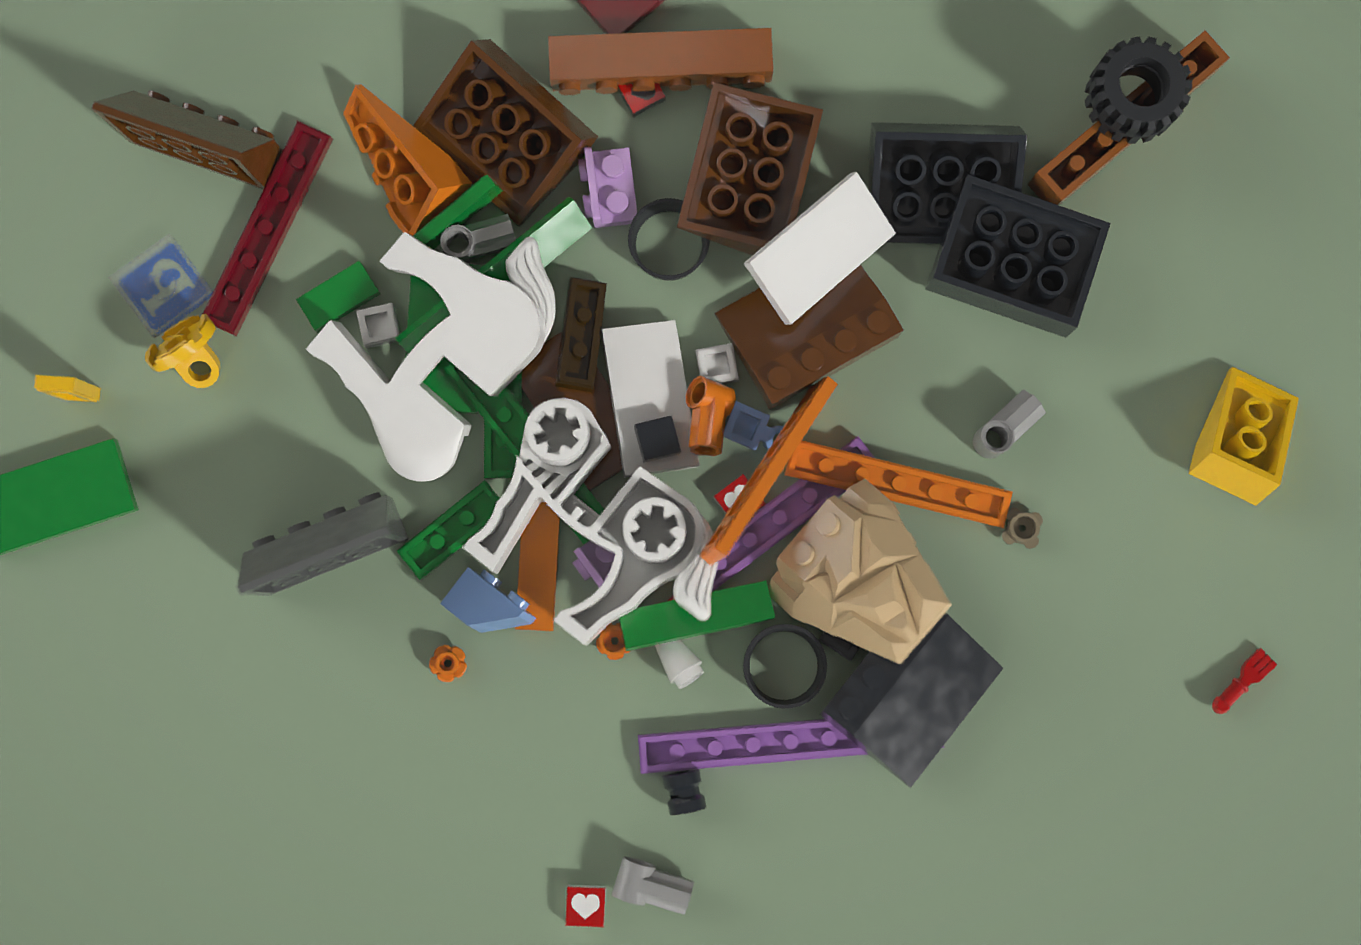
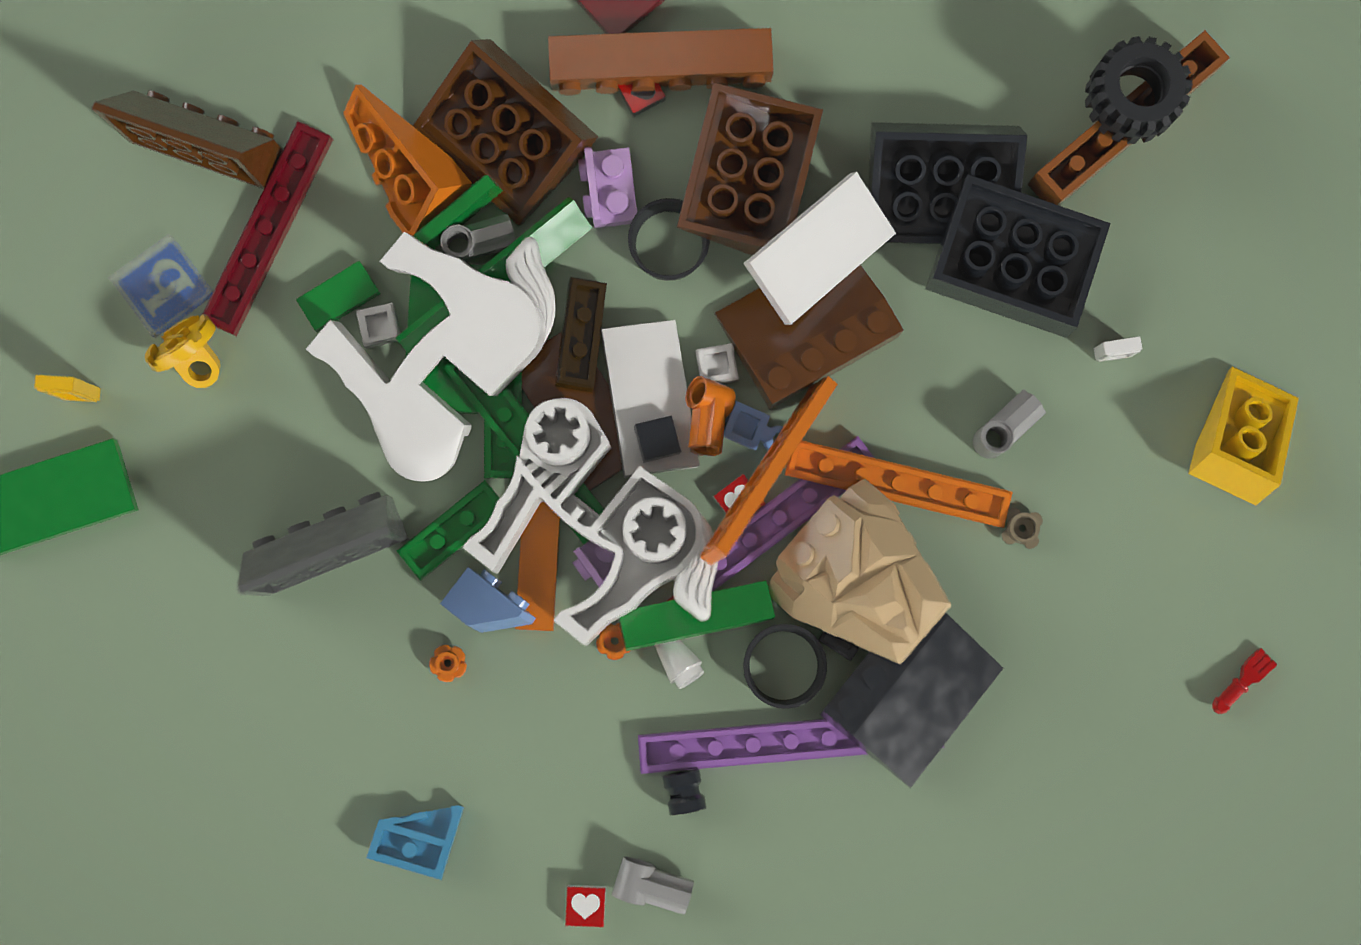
none -> dark azure wing [366,805,464,880]
none -> white tile [1094,336,1143,362]

